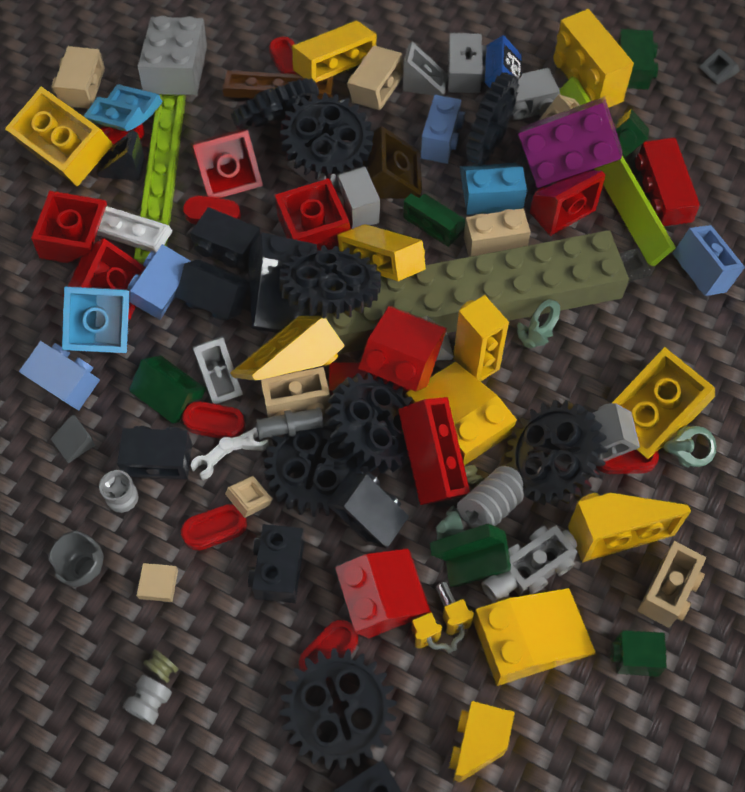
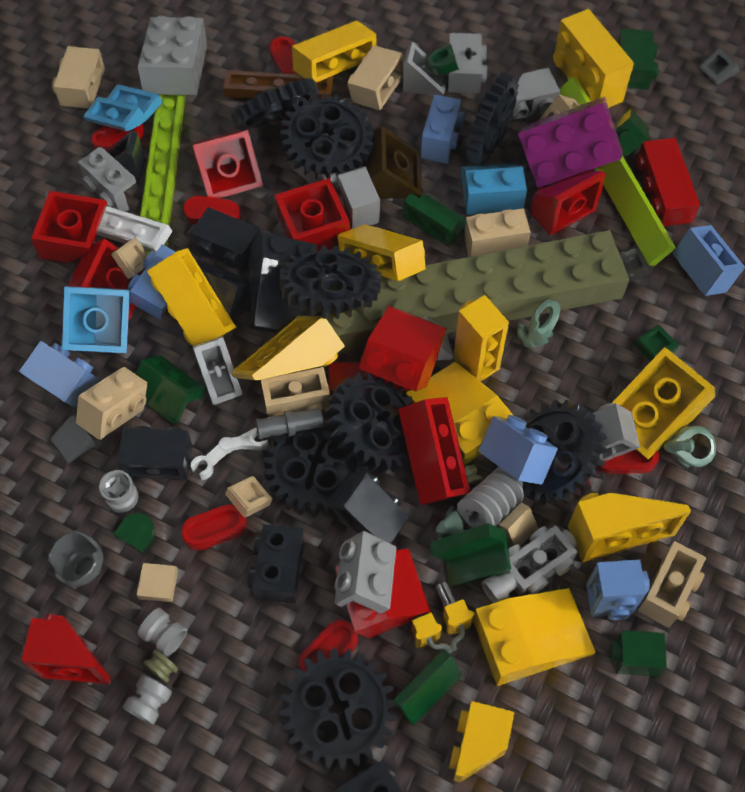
yellow brick [5,86,113,187] -> none
red tile [182,401,246,439] -> none
blue piece [485,35,522,88] -> none
none -> red slope [21,614,111,685]
none -> tan brick [76,367,148,440]
none -> light grey bracket [78,147,136,212]
none -> tan tile [111,237,148,279]
none -> dark green tile [114,513,155,554]
none -> light grey wheel [137,608,187,657]
none -> yellow brick [147,248,236,346]
none -> light grey bracket [334,531,396,613]
none -> dark green tile [393,649,462,726]
none -> dark green tile [428,44,459,75]
none -> medium blue brick [478,415,558,485]
none -> tan tile [499,502,538,547]
none -> medium blue brick [586,560,649,621]
none -> dark green tile [634,324,679,362]

